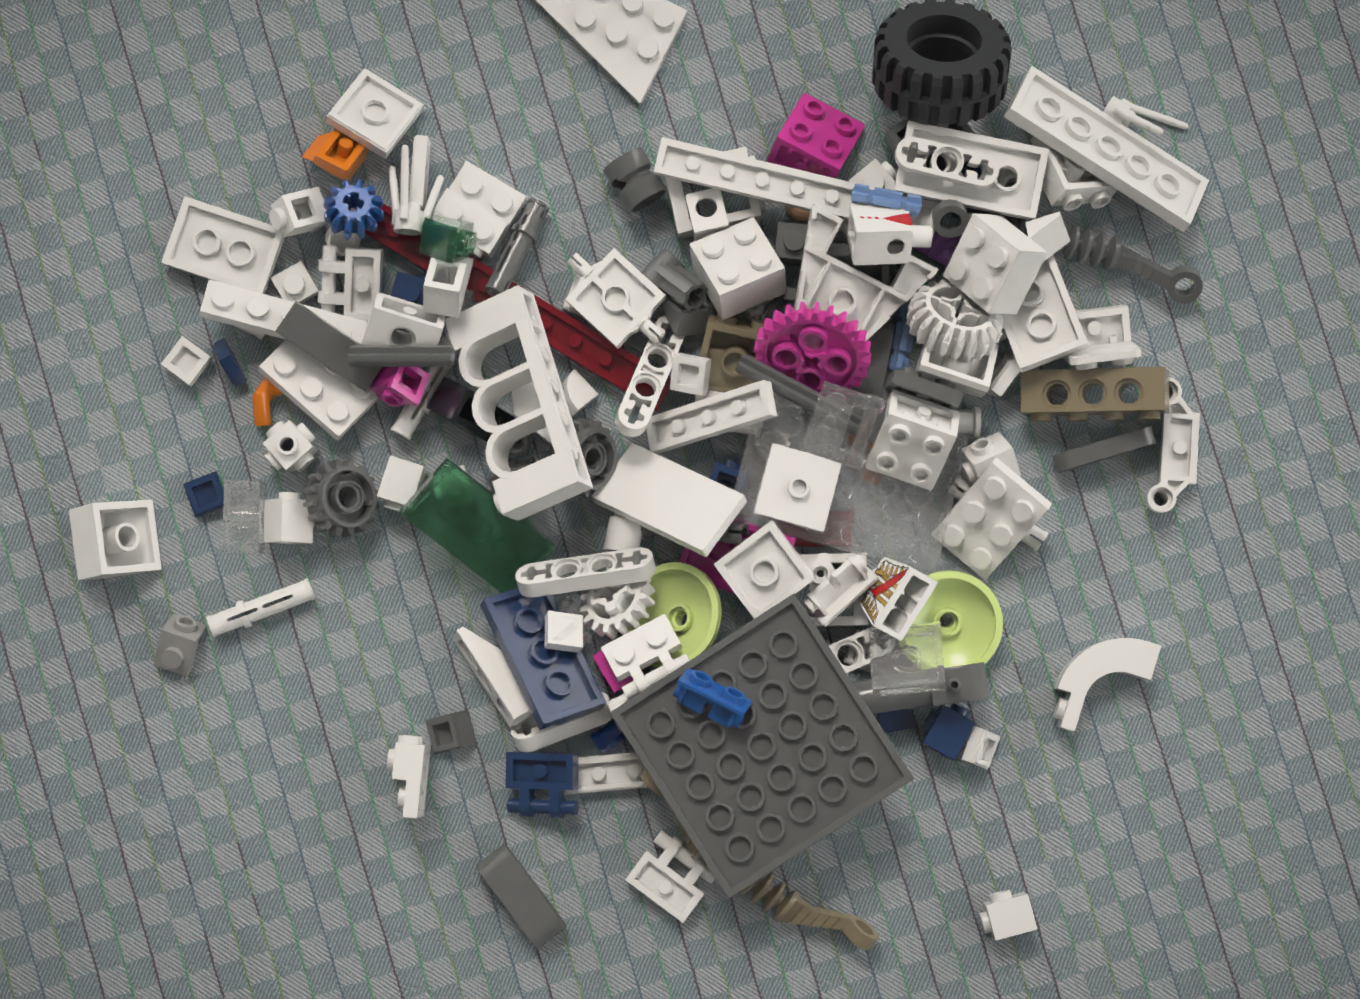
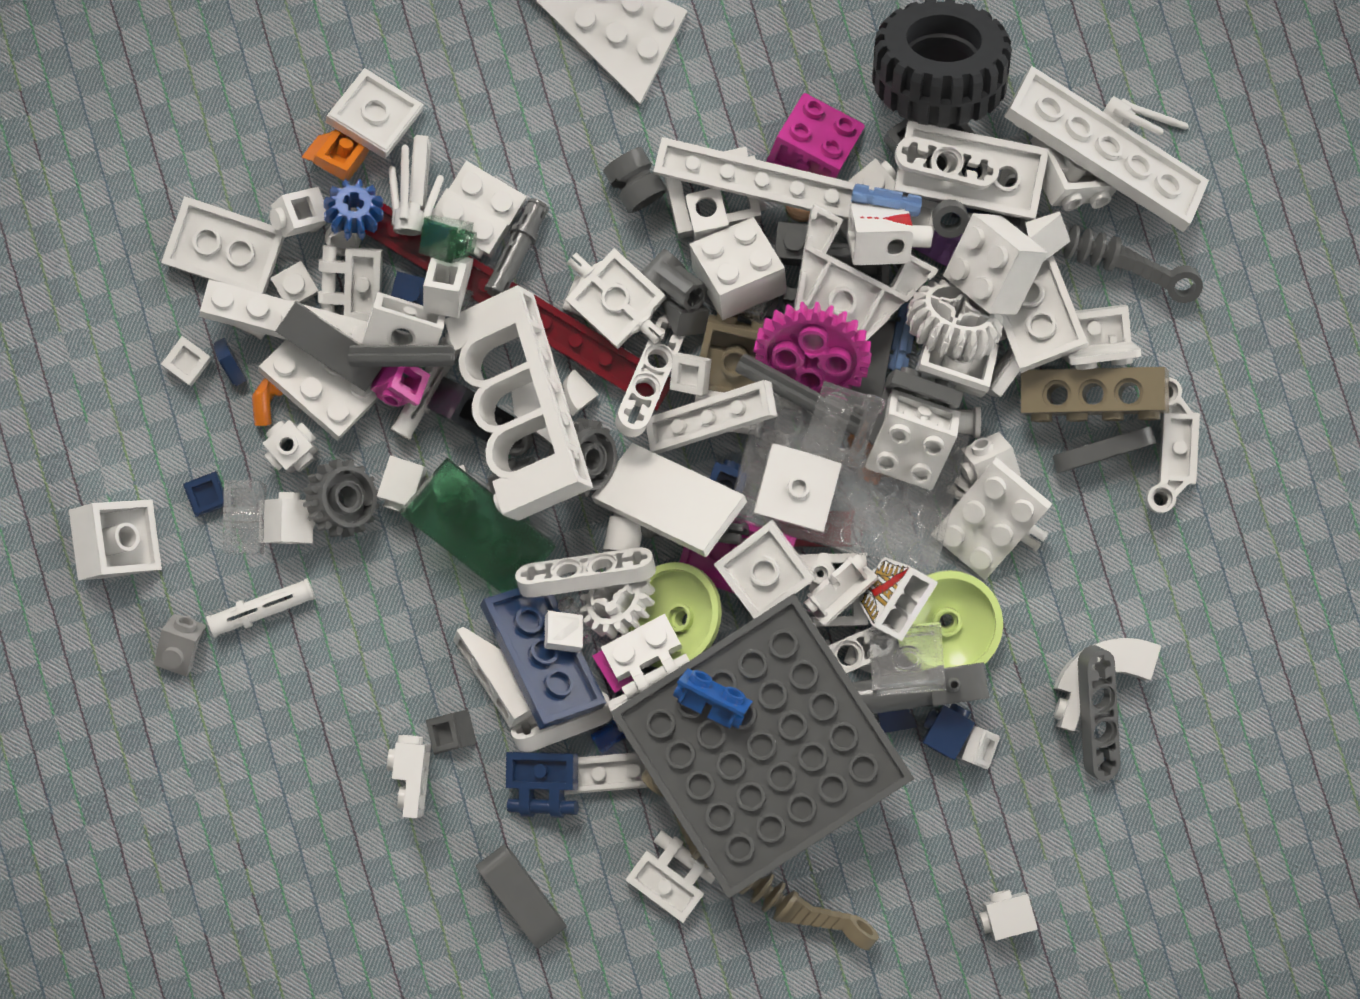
none -> dark grey beam [1077,645,1121,781]

